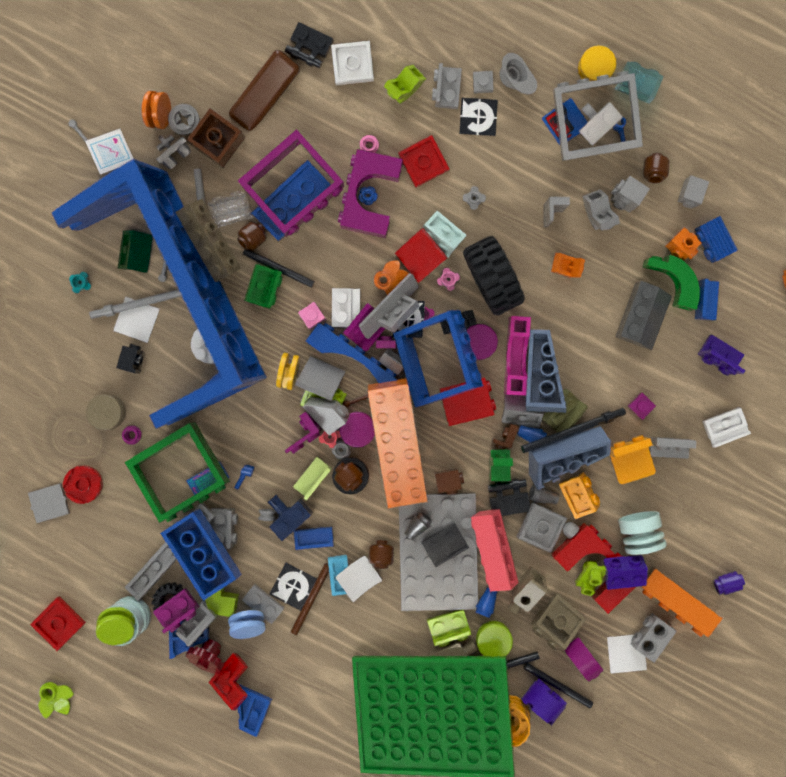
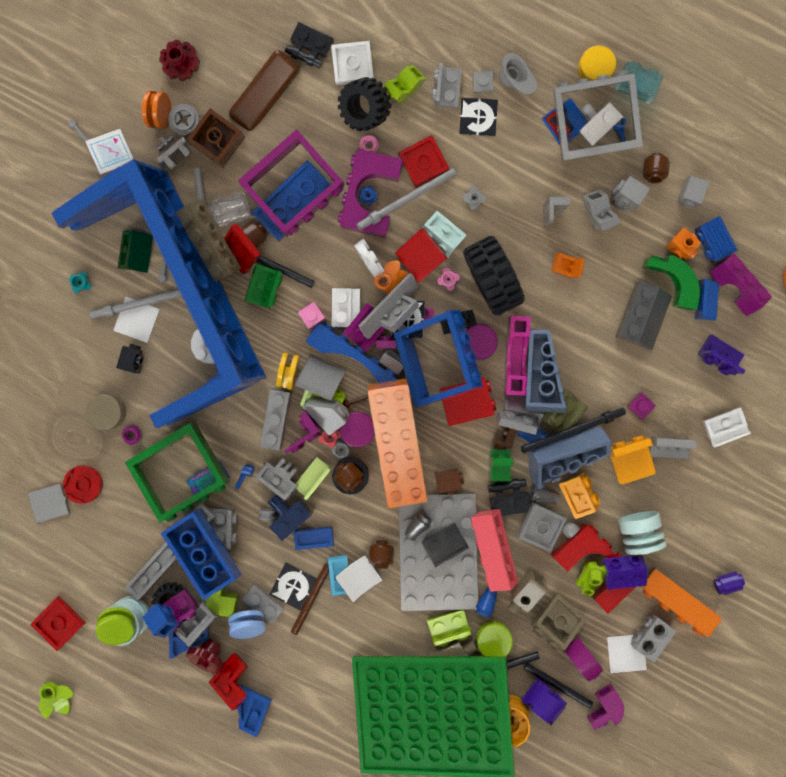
none -> blue brick [142,603,179,638]
none -> dark red plant [159,40,200,81]
none -> red tile [224,223,261,275]
none -> light grey hinge [256,457,299,501]
none -> light grey arch [260,389,292,450]
none -> black tyre [338,77,392,132]
none -> white plate [354,239,384,277]
none -> light grey bar [356,168,456,230]
none -> light grey plate [496,410,538,435]
none -> magenta brick [587,683,624,730]
none -> magenta arch [709,253,772,316]

